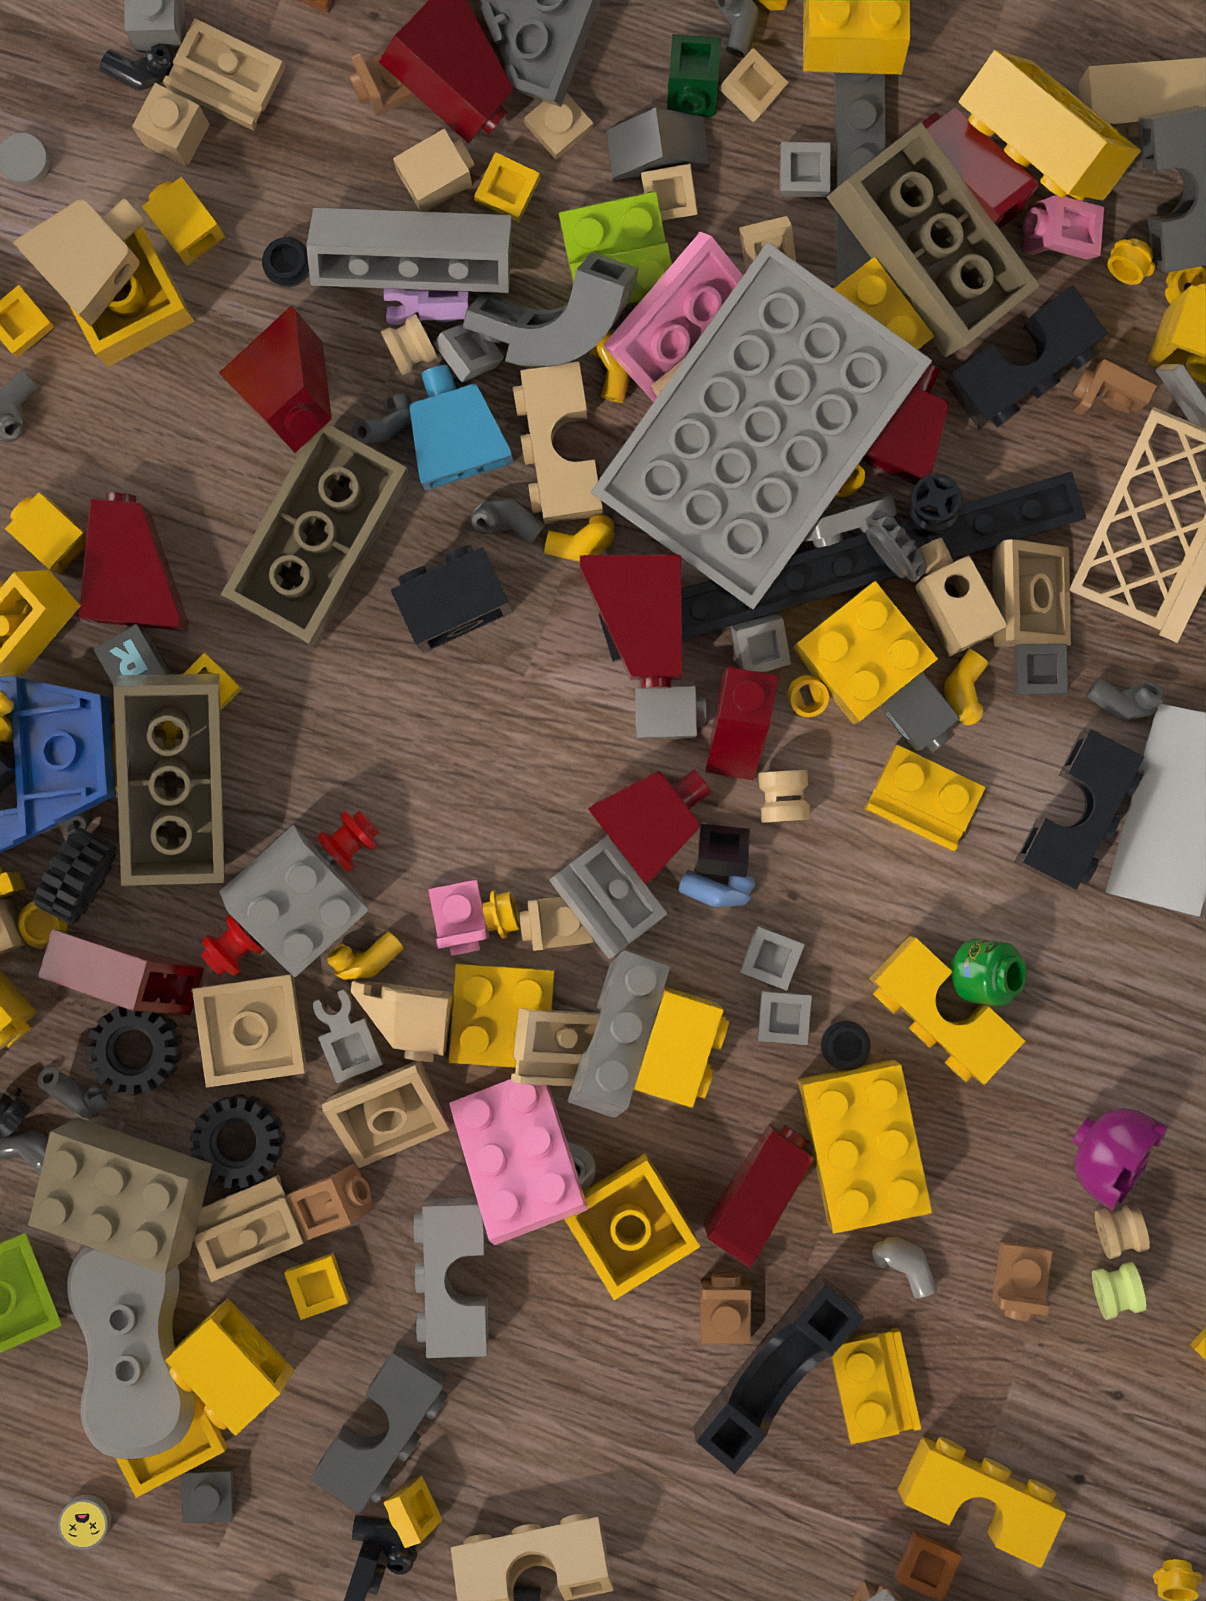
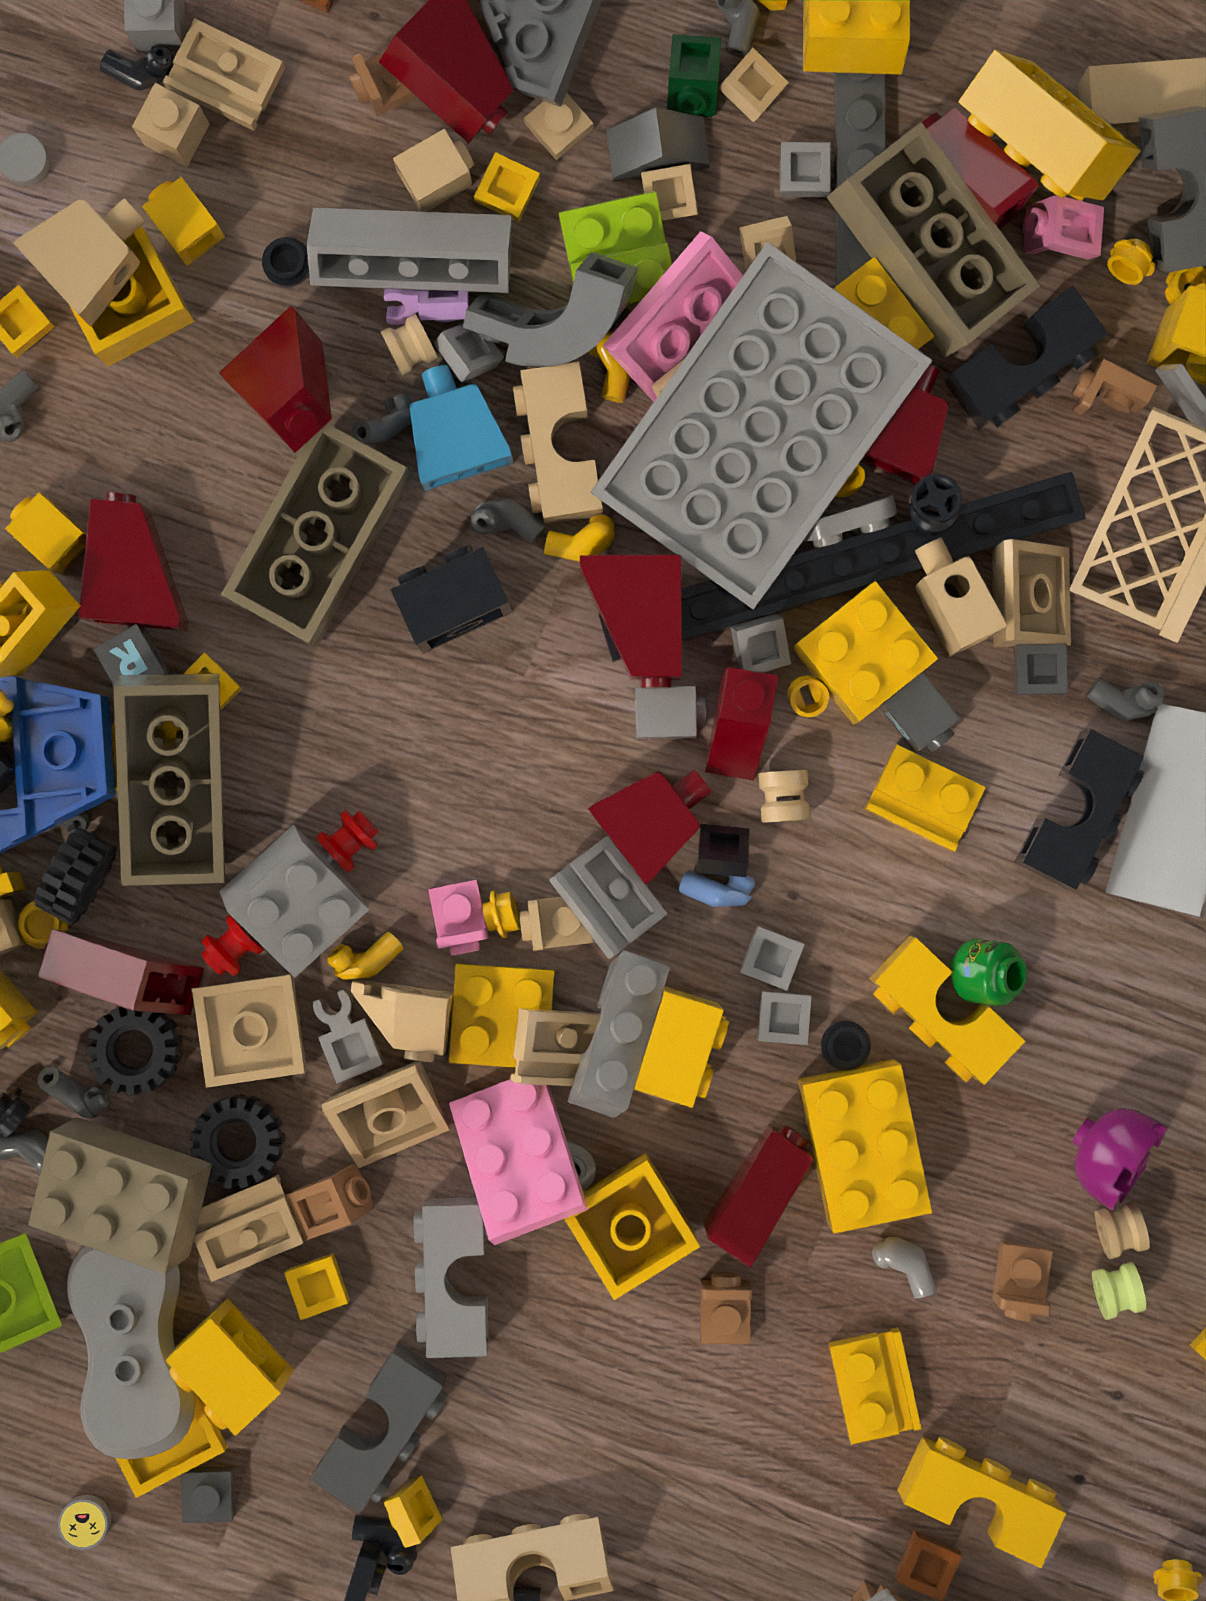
black arch [693,1273,864,1474] -> none
dark grey gear [865,510,926,582] -> none
yellow arm [943,649,989,726] -> none

